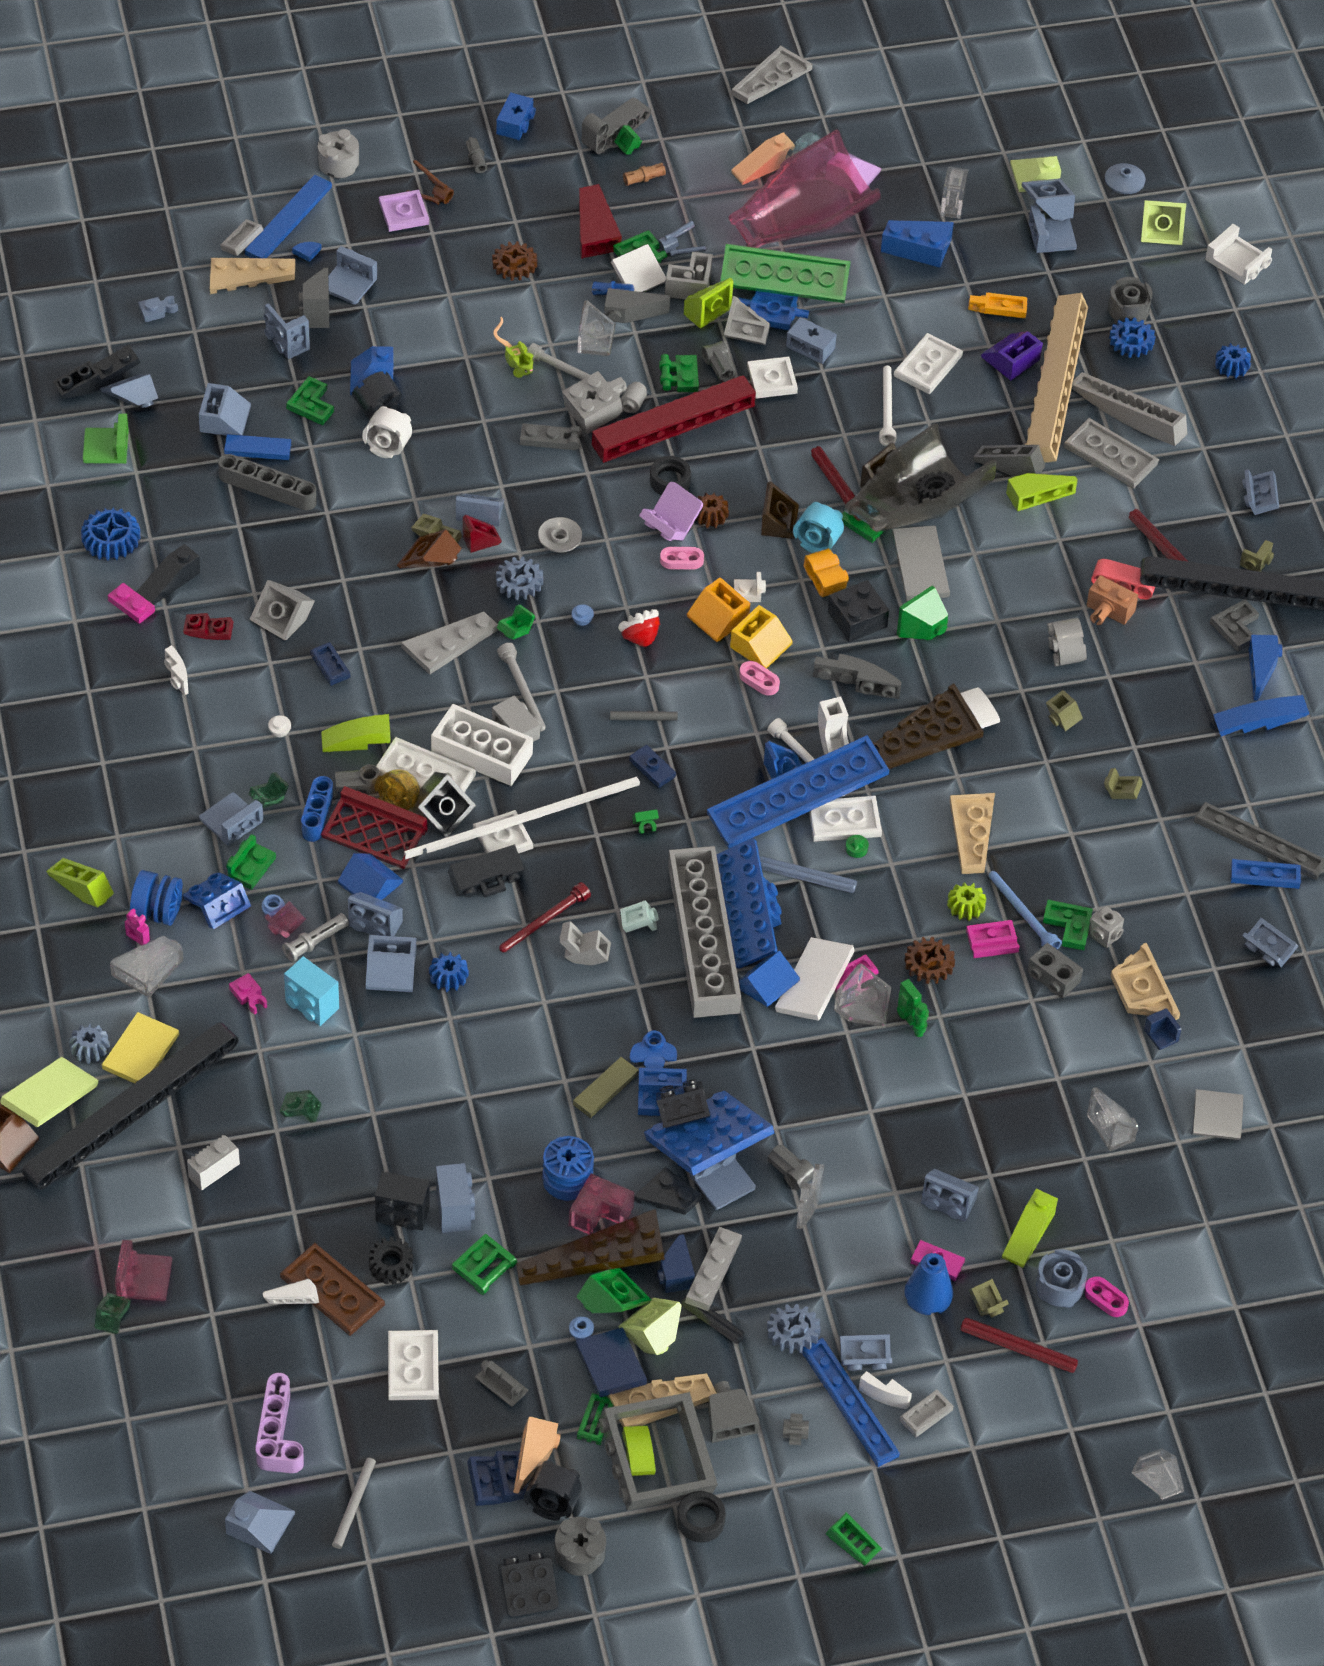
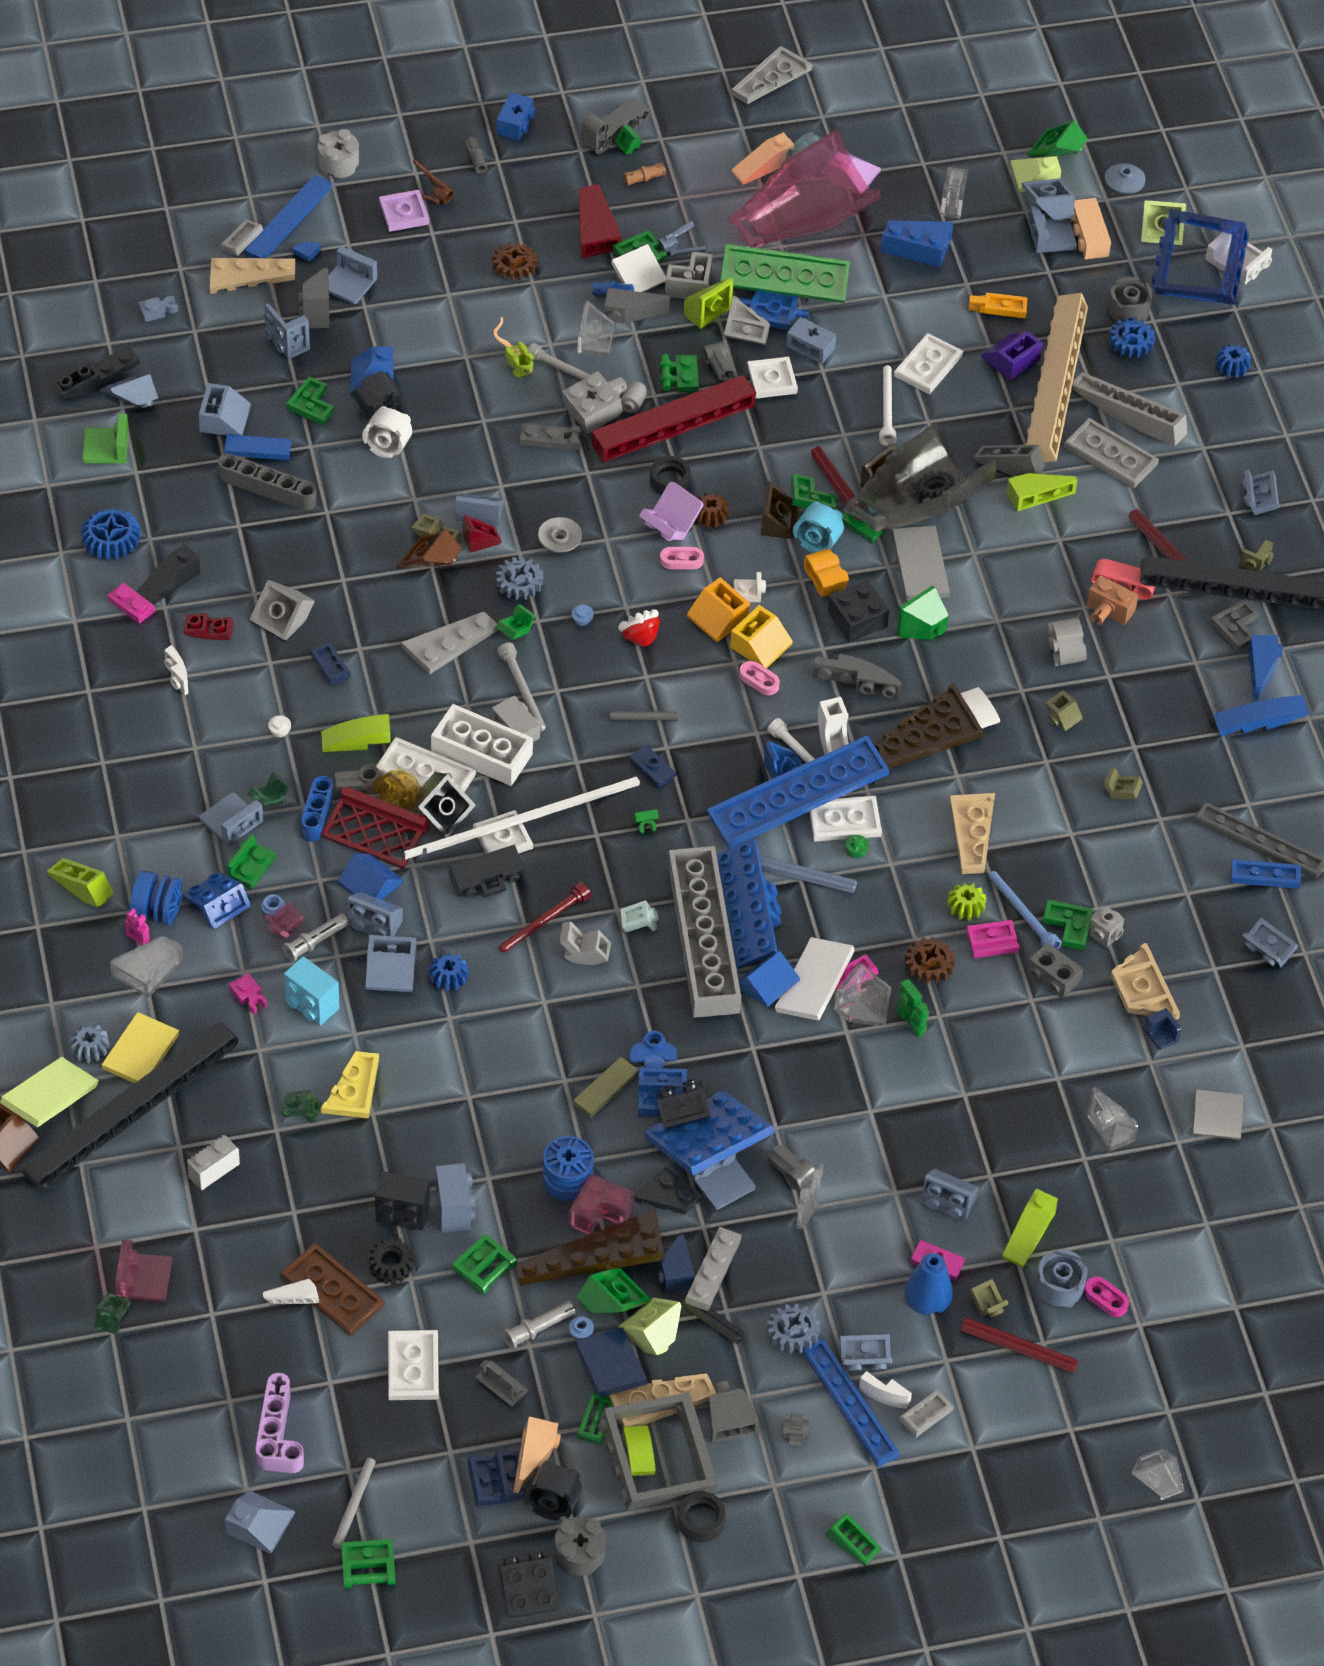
none -> light yellow wing [321,1051,379,1119]
none -> green plate [341,1539,395,1588]
none -> light grey pin [502,1301,575,1350]
none -> green plate [791,474,836,510]
none -> green slope [1028,120,1088,157]
none -> light nougat brick [1070,198,1111,259]
none -> clear blue windscreen [1152,209,1249,305]

